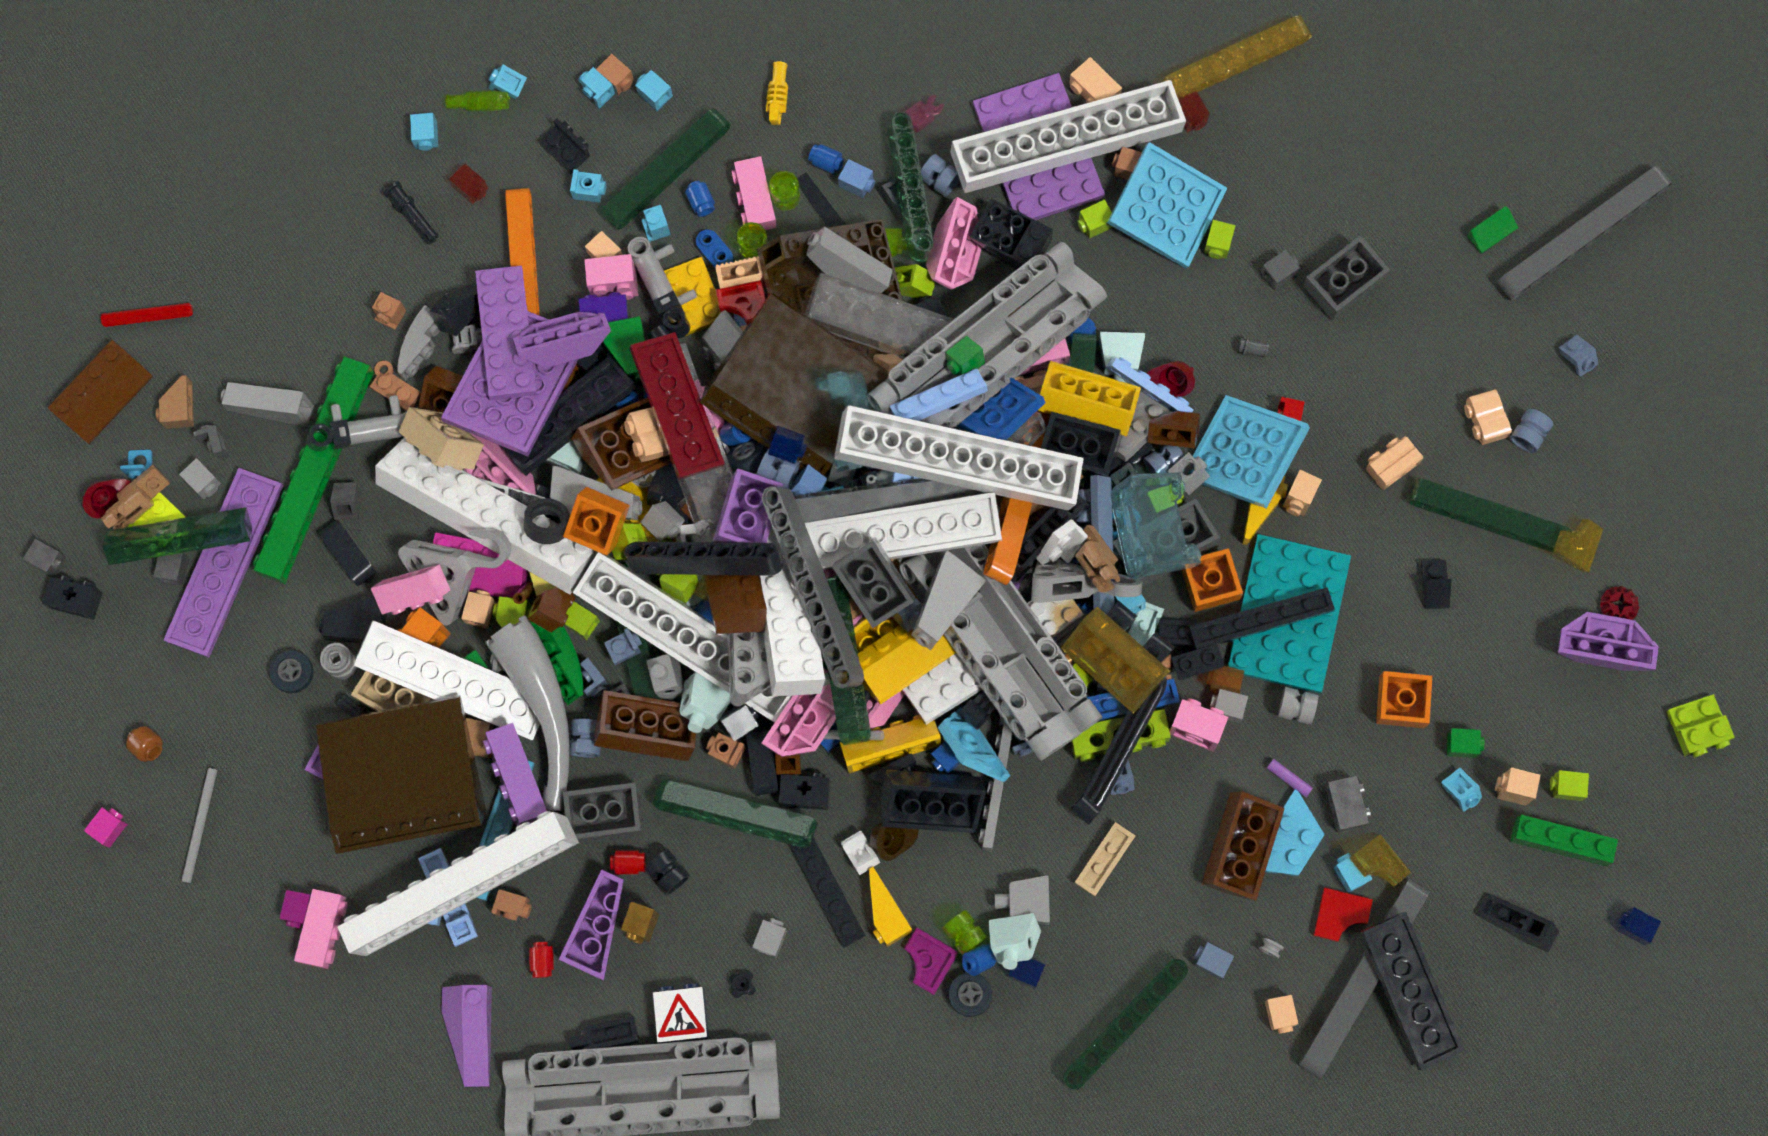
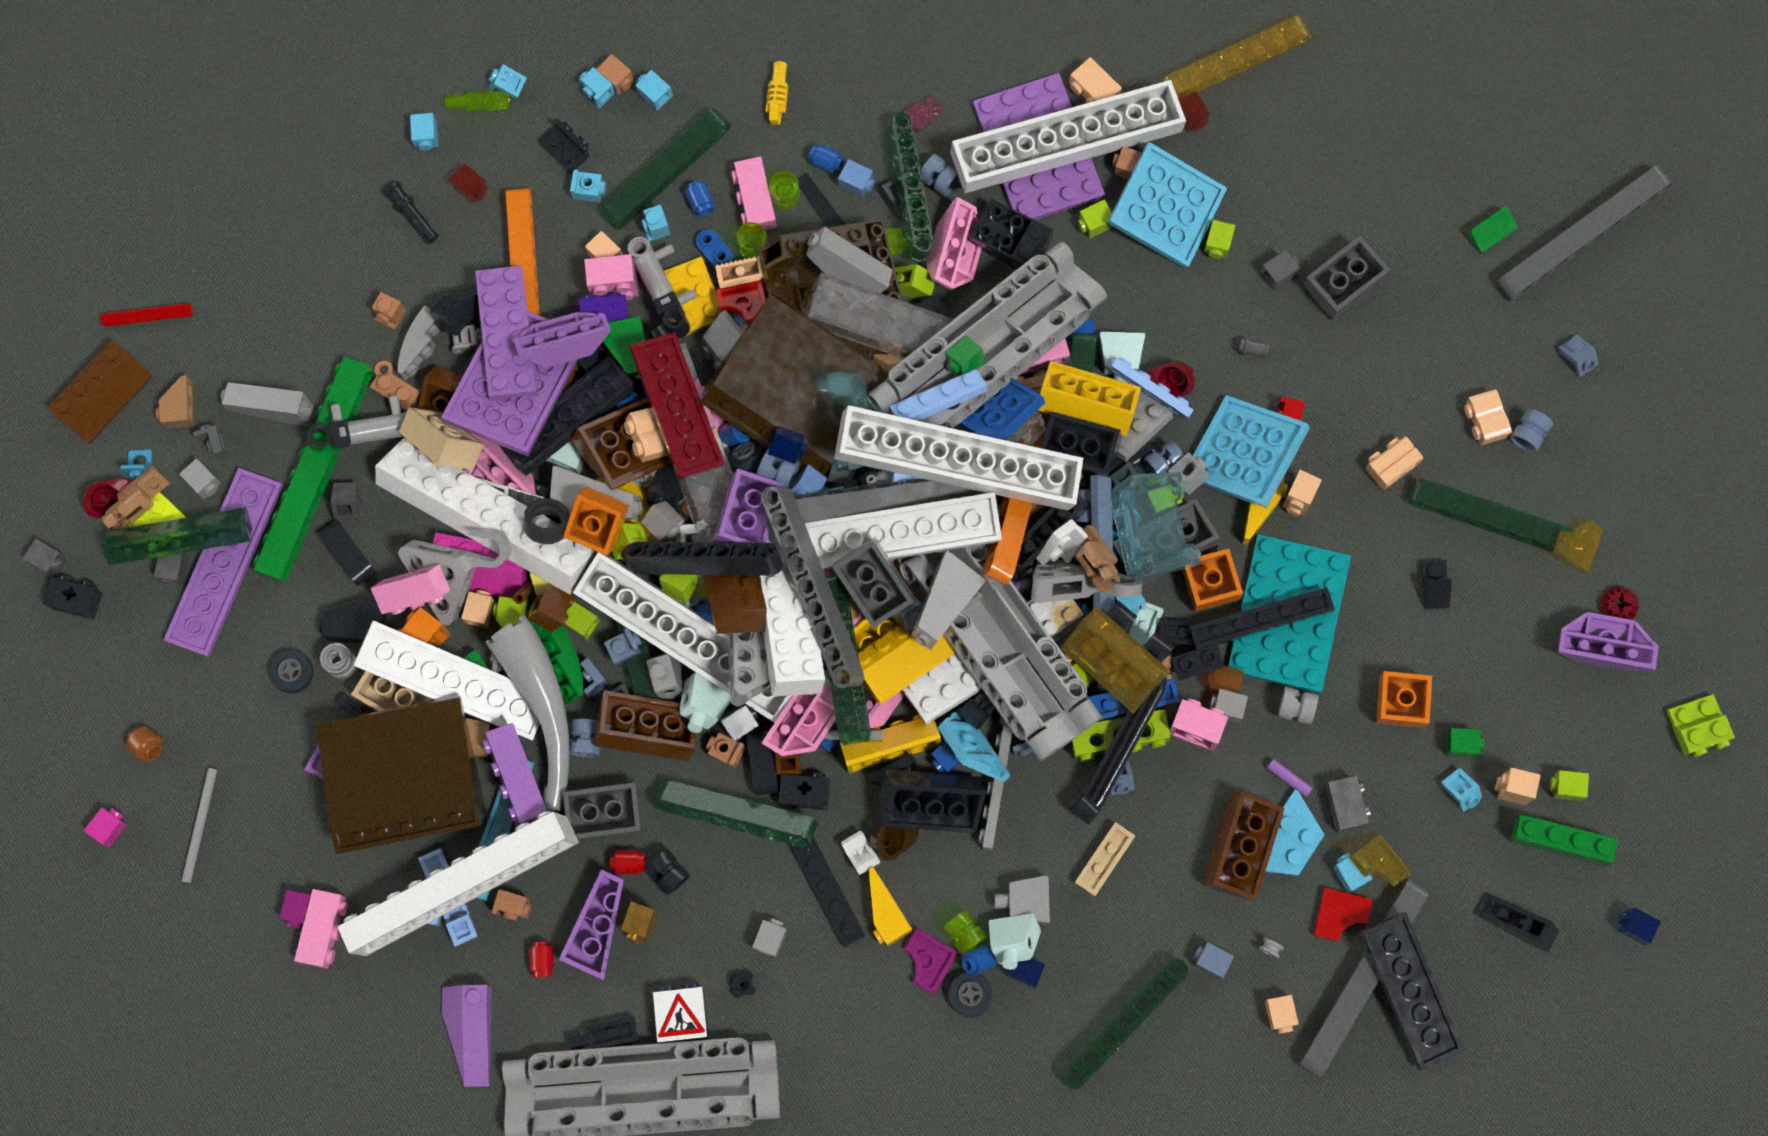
reddish brown slope [1148,411,1200,448] -> none

